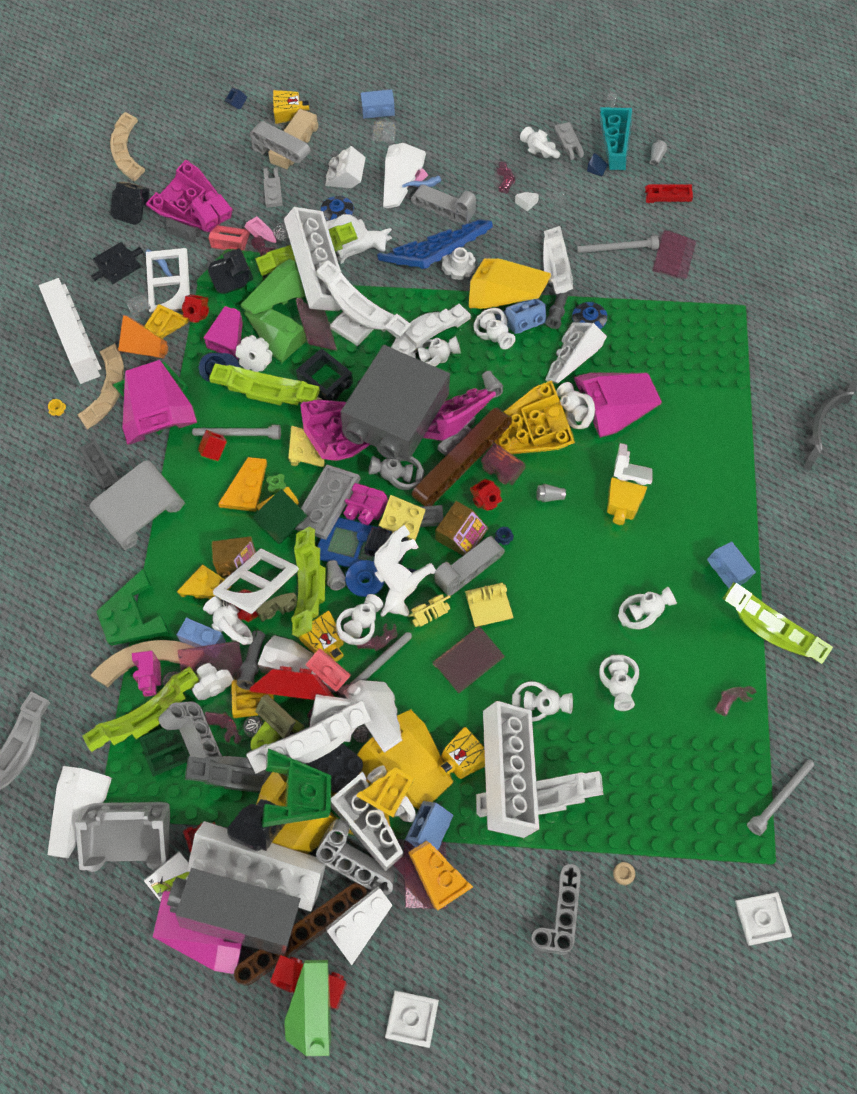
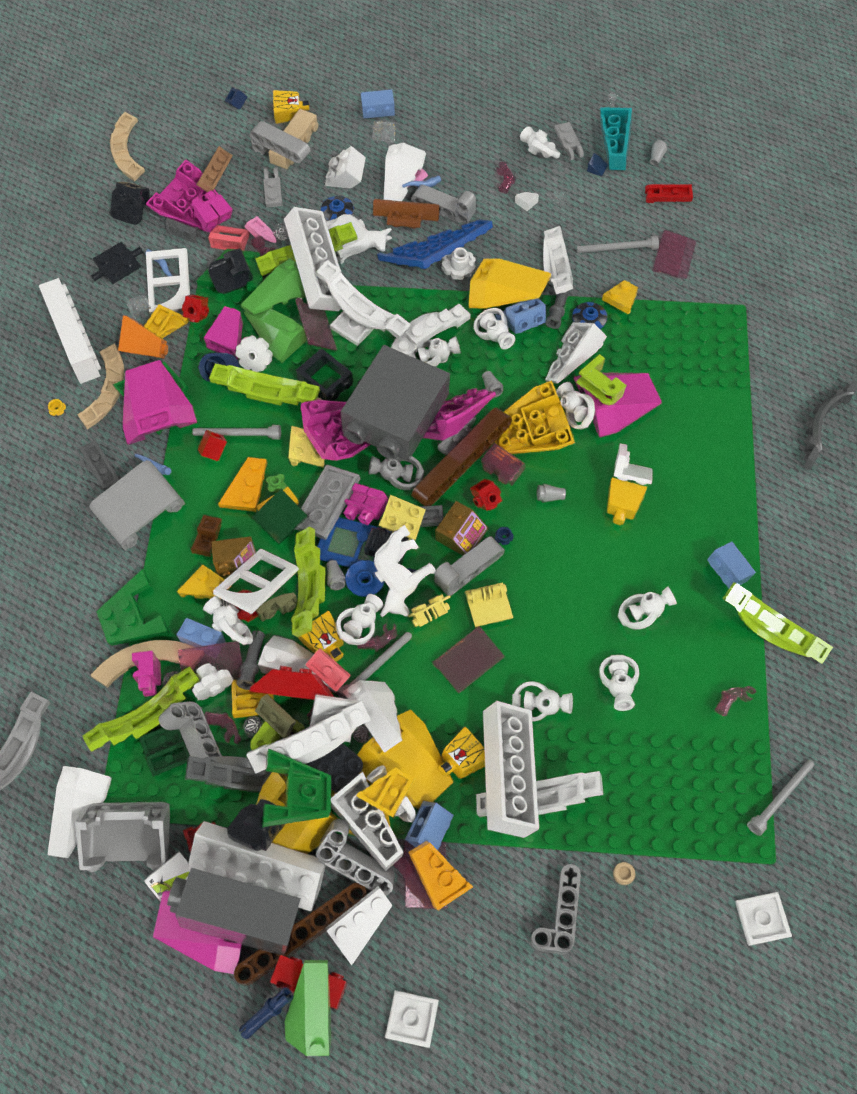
none -> medium blue animal [135,454,171,475]
none -> reddish brown slope [191,515,222,557]
none -> medium nougat plate [196,146,233,192]
none -> dark blue pin [239,987,293,1039]
none -> dark orange bracket [373,199,440,229]
none -> lime piece [576,354,627,405]
none -> yellow wing [602,280,638,314]

